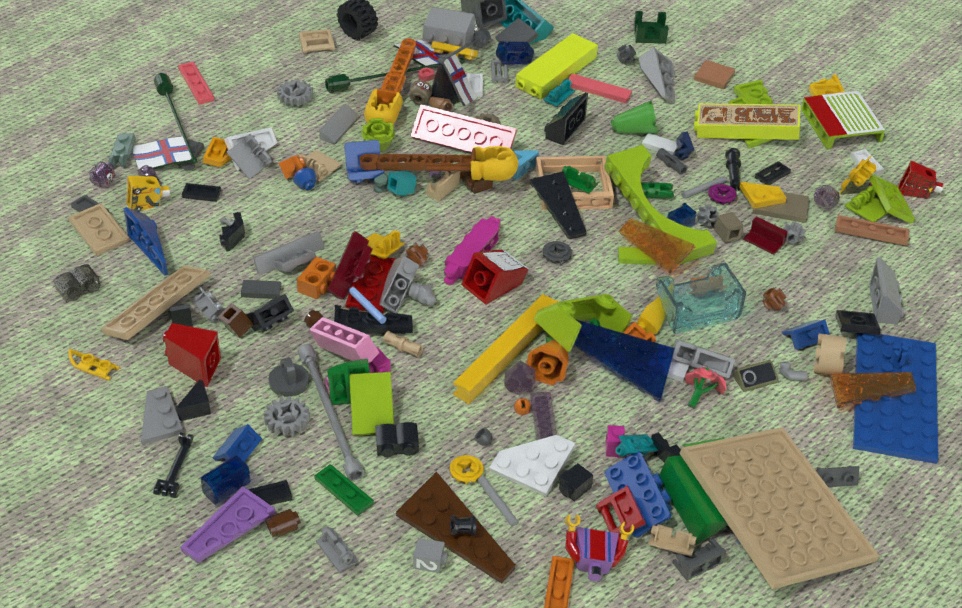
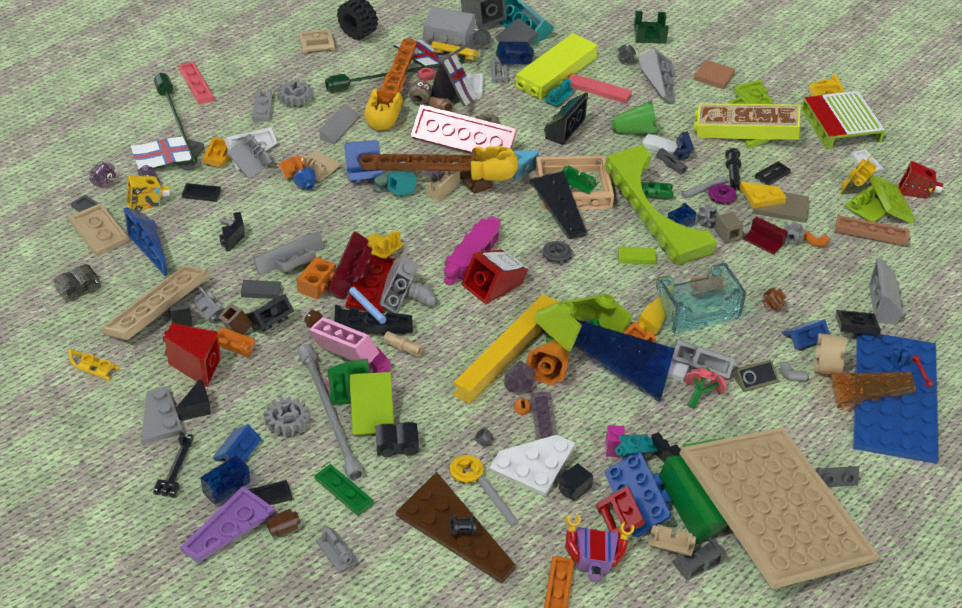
sand green hinge [108,133,136,168] -> none
dark grey tile [268,357,309,397] -> none
lime cone [361,118,395,151] -> none
dark orange gear [406,243,428,266] -> none
light grey brick [413,538,448,573] -> none
clear orange wing [619,218,696,274] -> none
head [814,185,840,209] -> none
none -> orange hinge [218,327,255,358]
none -> light grey hinge [252,88,272,122]
none -> orange arm [804,231,830,247]
none -> red hinge [912,355,933,387]

